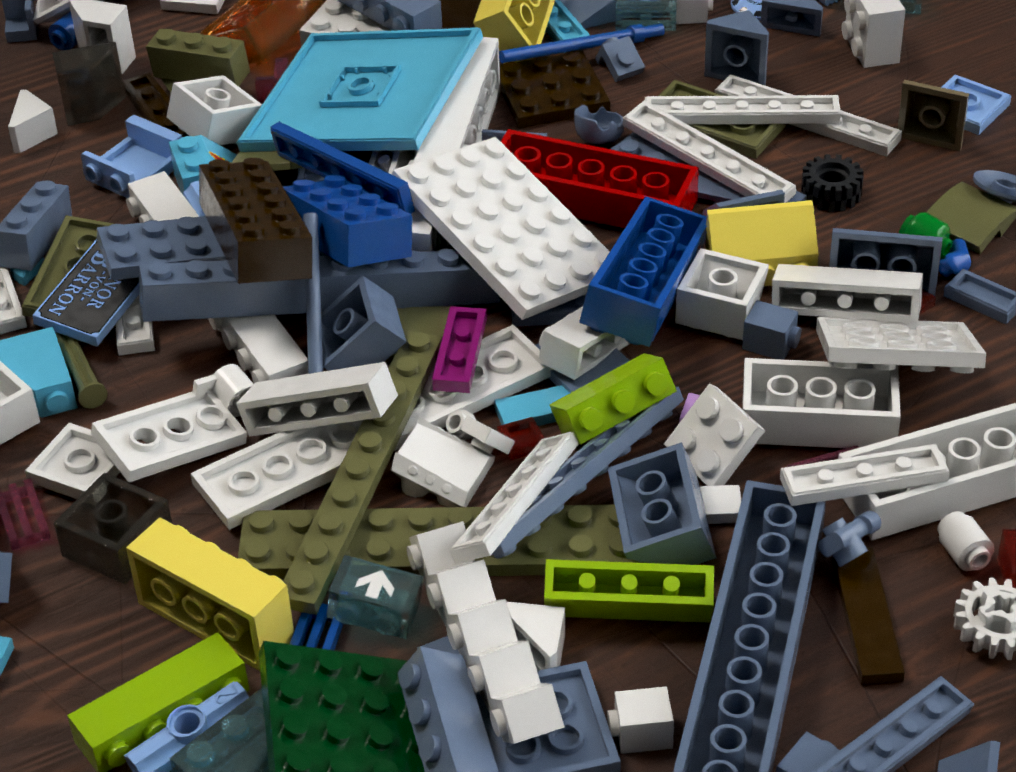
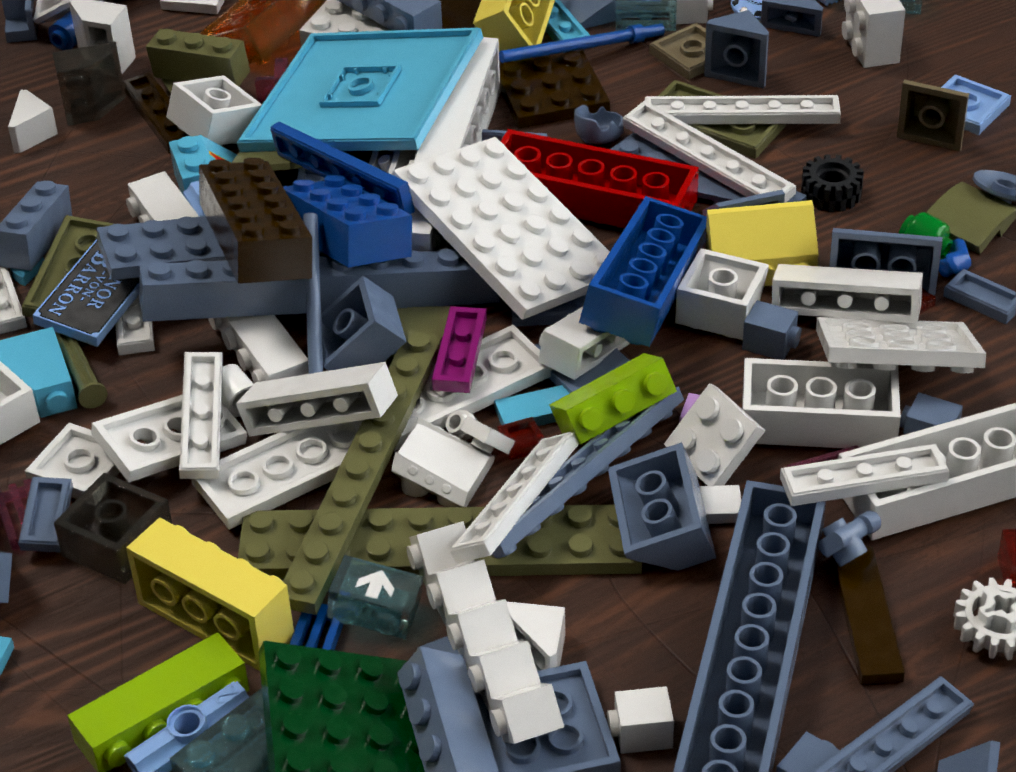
light blue panel [81,115,182,198] -> none
lime brick [544,559,714,623] -> none
sand blue bracket [595,36,645,82] -> none
white tile [715,74,902,157] -> none
white brick [937,511,994,571] -> none
none -> sand blue tile [18,477,73,552]
none -> white tile [179,352,223,479]
none -> dark tan tile [649,23,706,80]
none -> sand blue brick [899,393,963,435]

